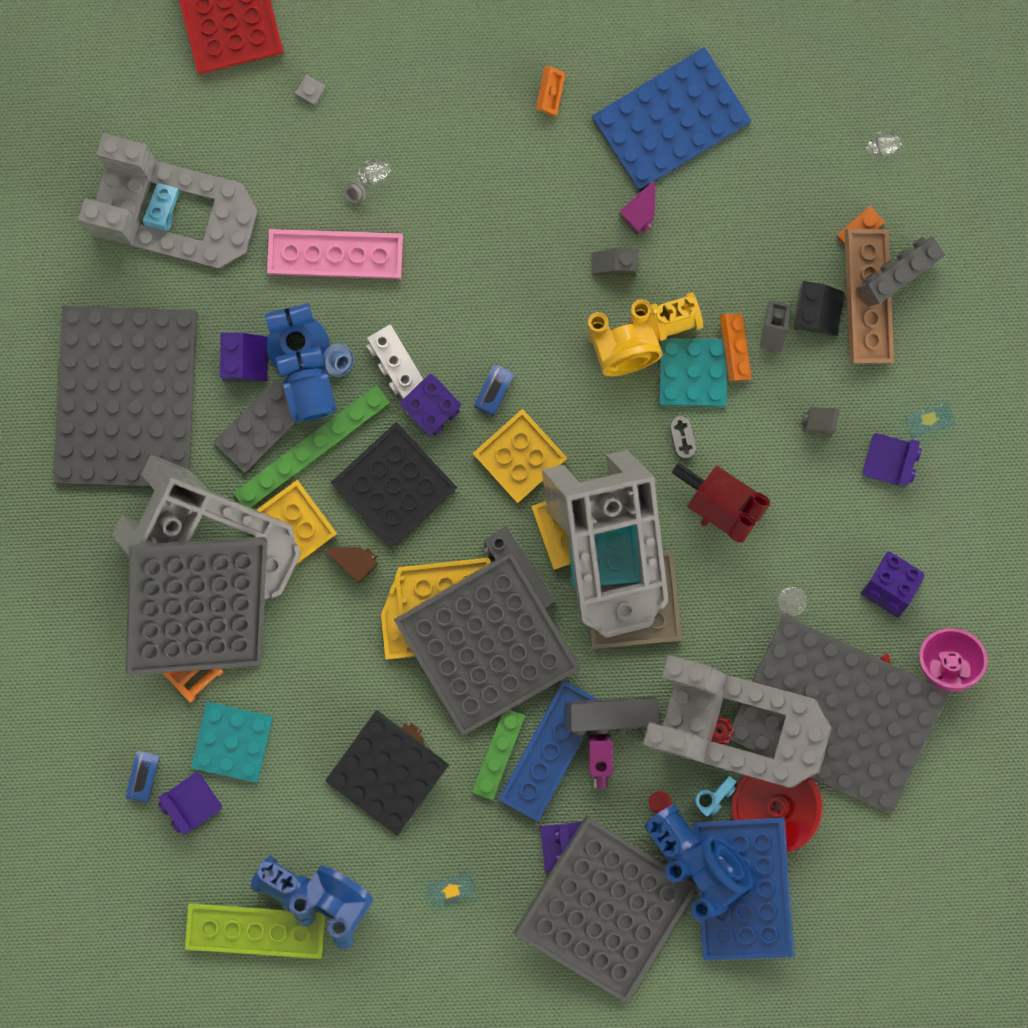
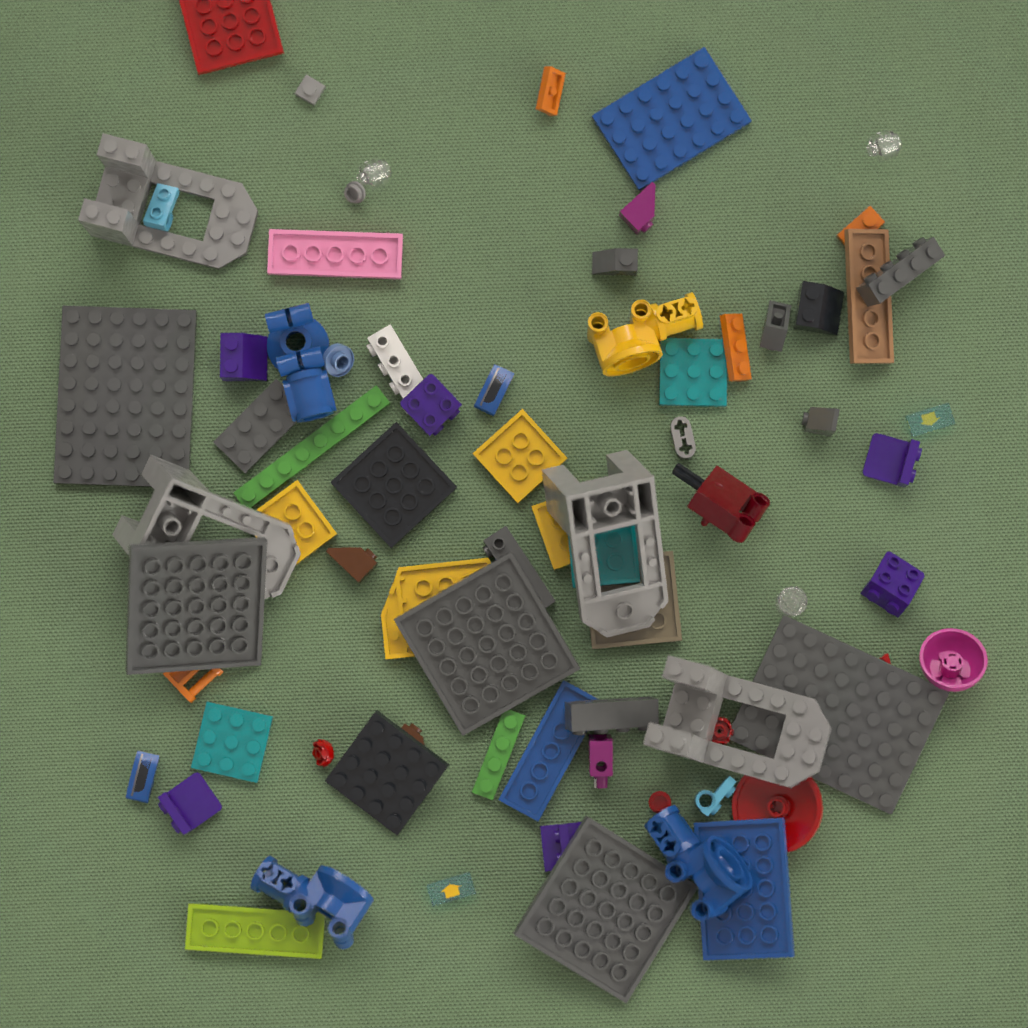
none -> red plate [312,739,334,767]

